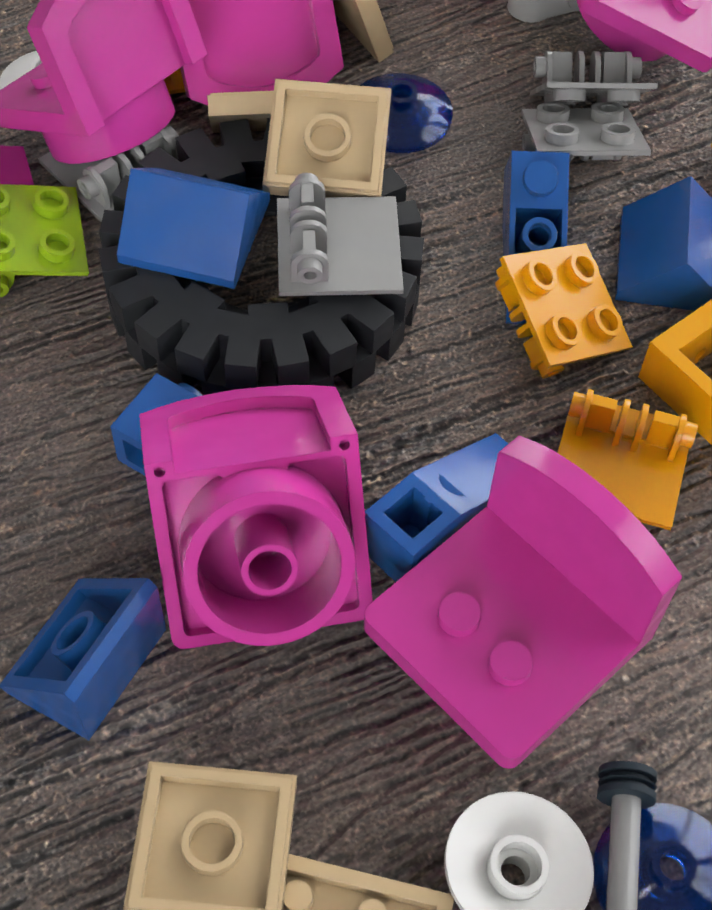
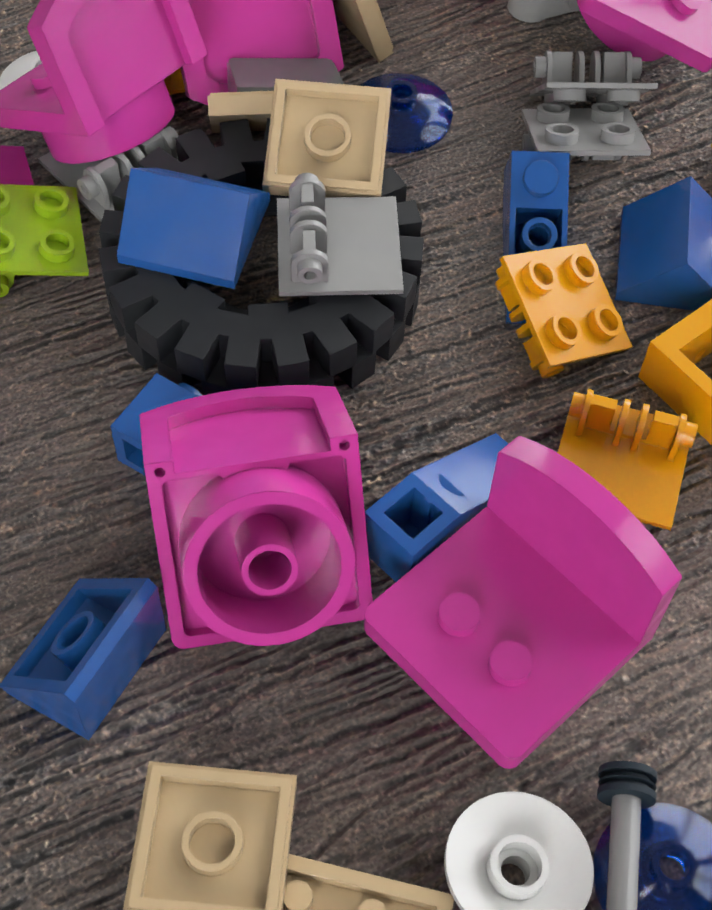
none -> dark grey slope [227,58,344,92]

